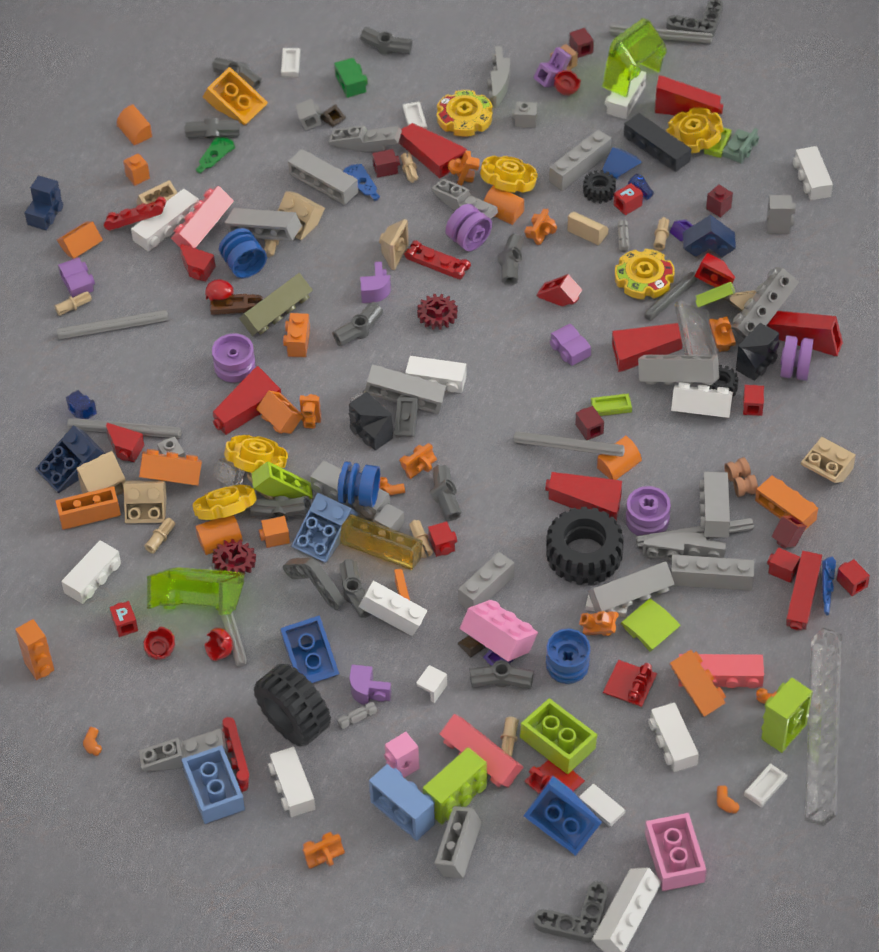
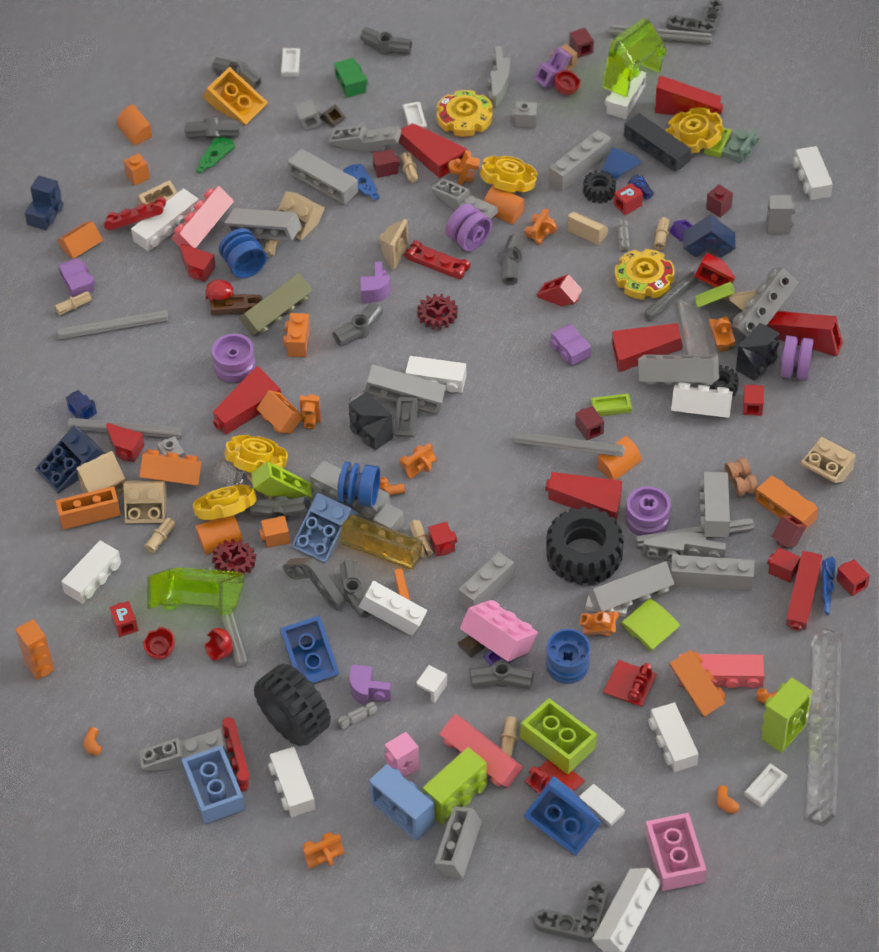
dark grey piece [430,465,462,521] -> none

